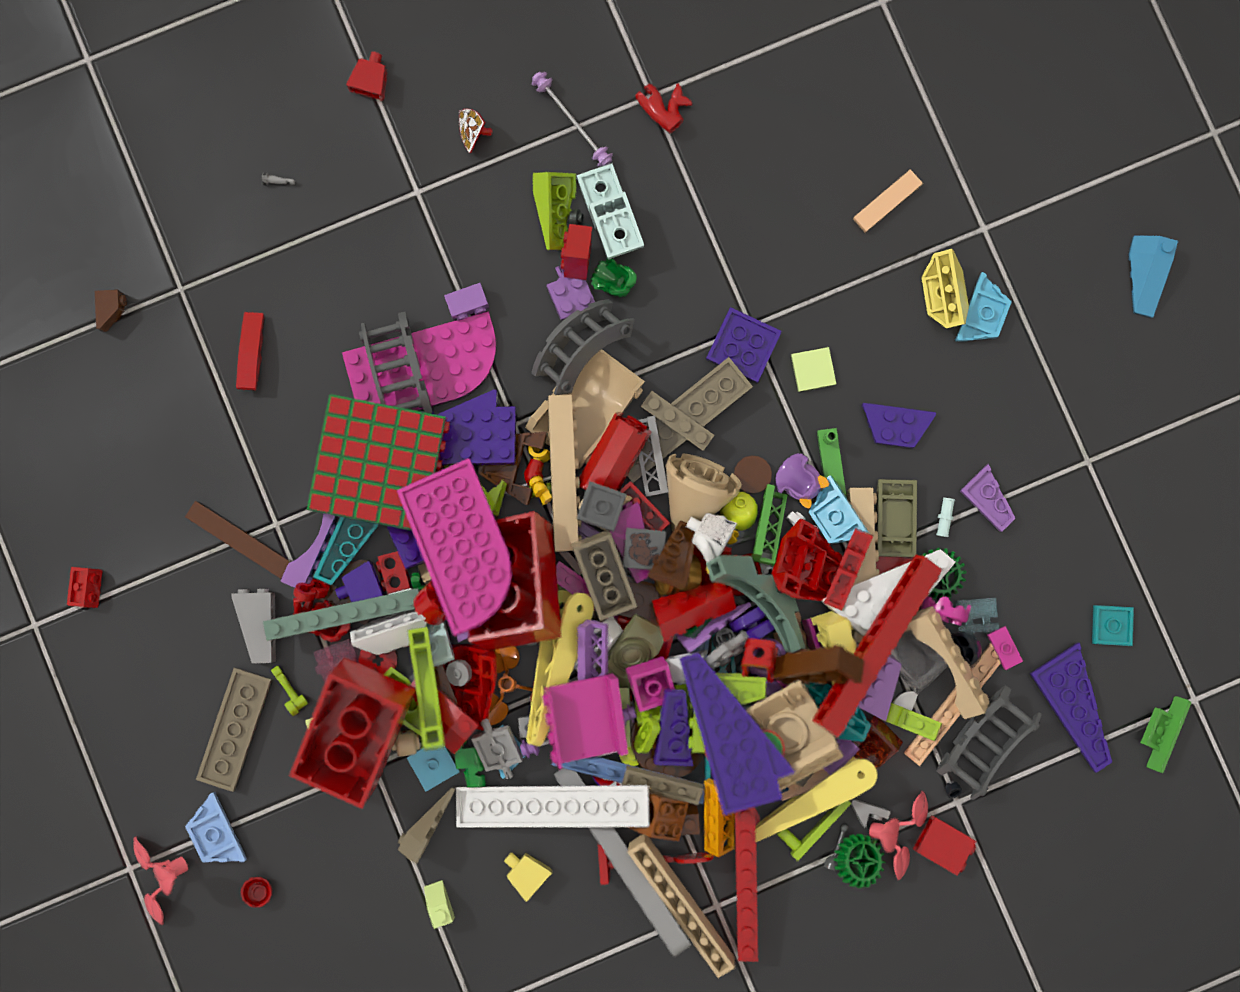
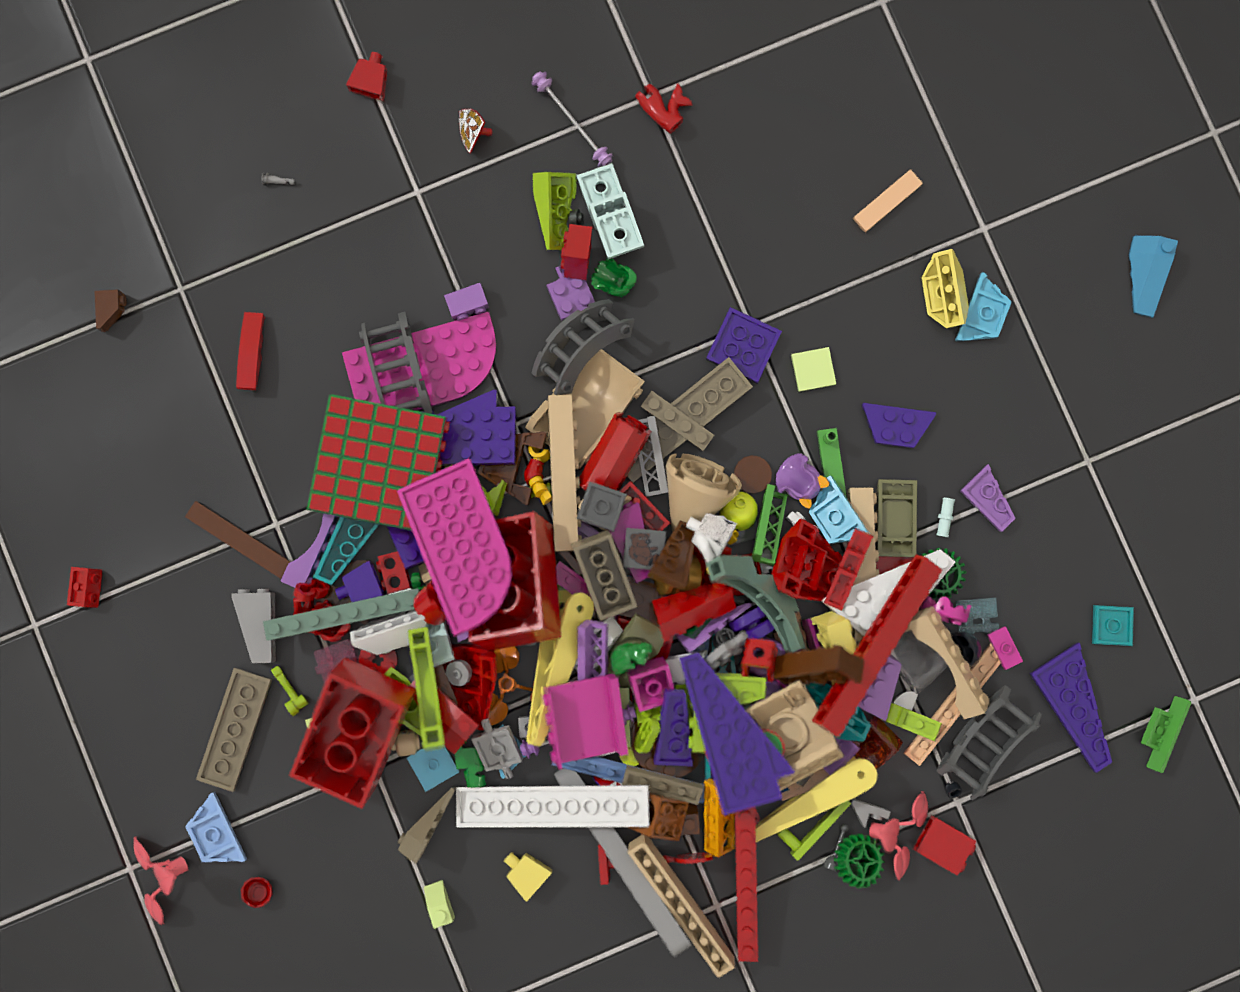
none -> green hair [611,643,652,675]

